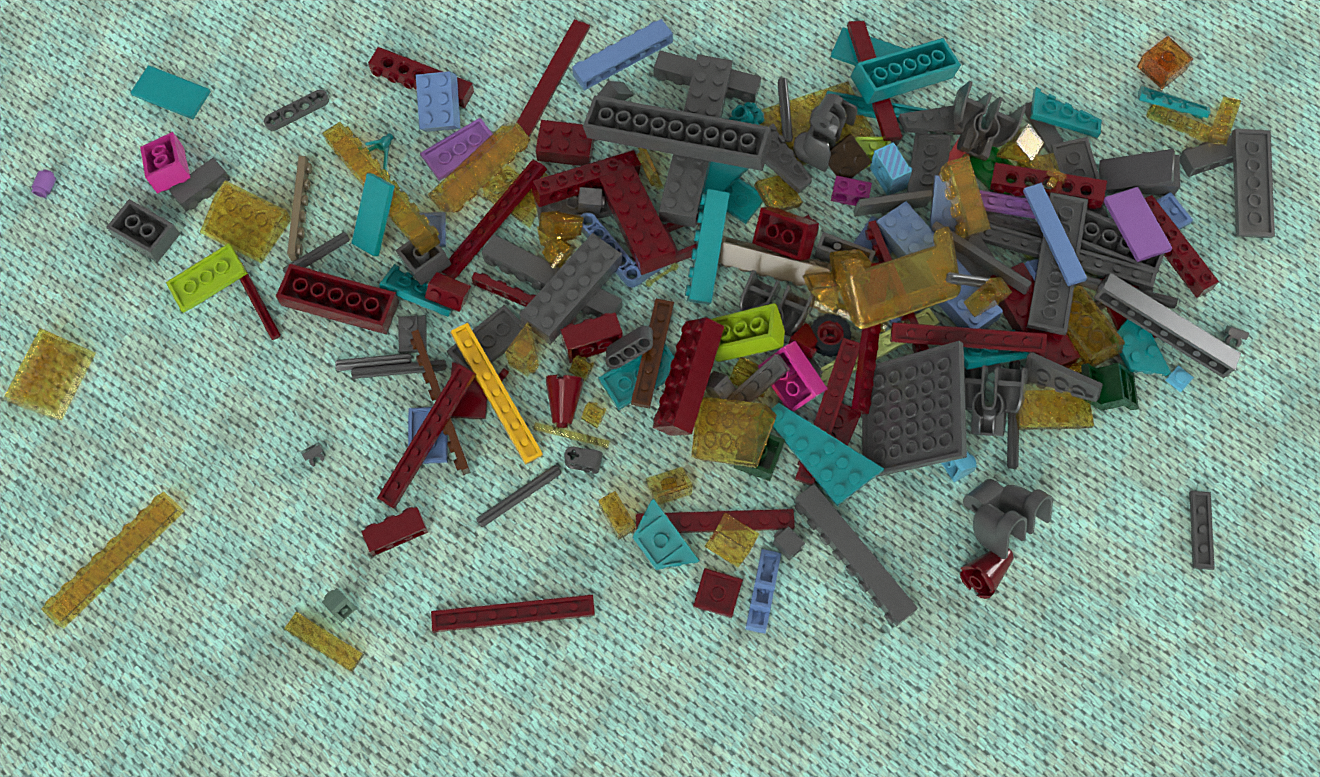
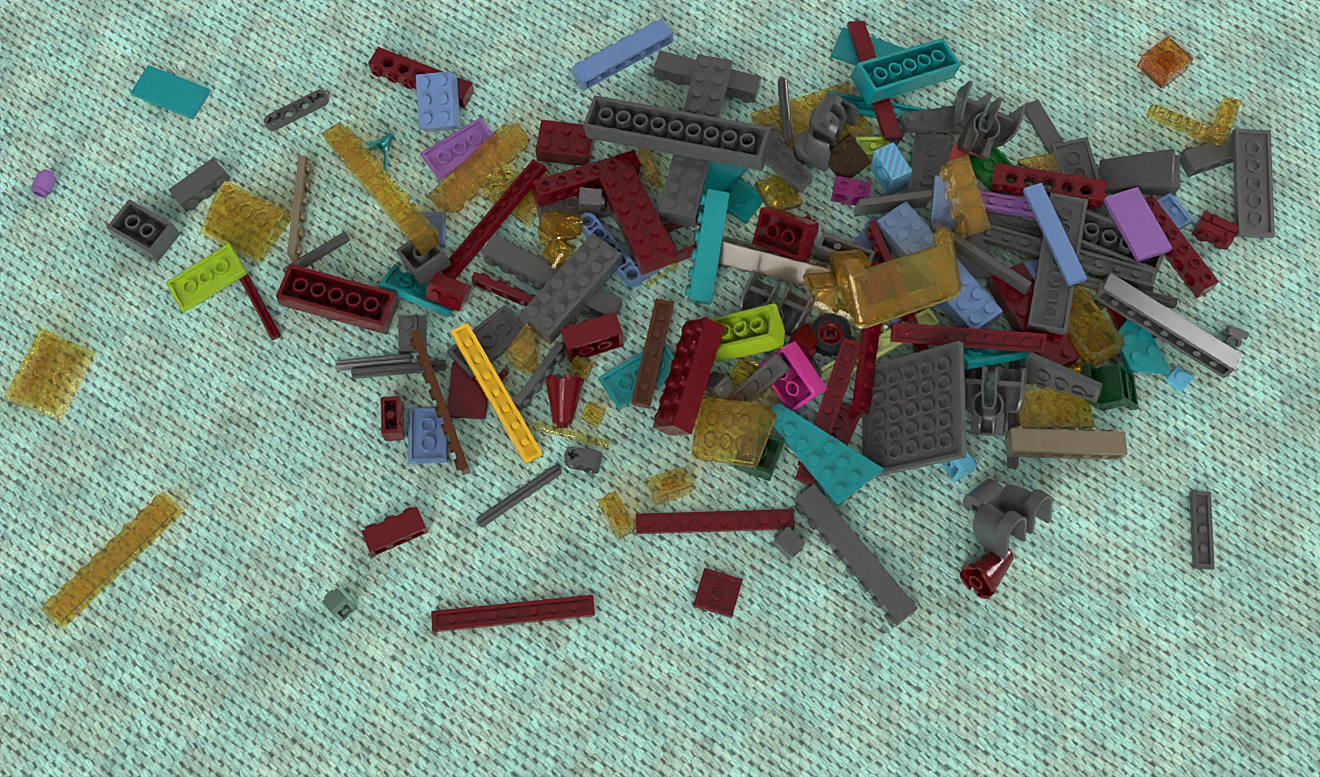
dark pink brick [140,132,191,194] -> none
clear yellow plate [284,612,364,672] -> none
dark grey tile [301,442,324,467] -> none
teal tile [352,173,395,256] -> none
dark red tile [377,364,476,509] -> none
dark red tile [513,19,590,138] -> none
dark grey slope [597,81,633,101] -> none
dark grey beam [605,326,653,369] -> none
teal wing [632,498,699,570] -> none
clear yellow slope [704,513,759,567] -> none
teal plant [729,102,764,125] -> none
medium blue slope [746,549,781,634] -> none
dark grey axle [945,272,1004,290] -> none
clear yellow slope [964,277,1012,317] -> none
clear yellow slope [997,124,1044,164] -> none
teal wing [1030,87,1102,138] -> none
clear yellow tile [1046,167,1067,189] -> none
teal wing [1138,85,1211,119] -> none
none -> dark red brick [380,396,405,441]
none -> dark grey plate [513,342,565,411]
none -> dark tan brick [1005,426,1128,460]
none -> dark red brick [1191,210,1239,250]

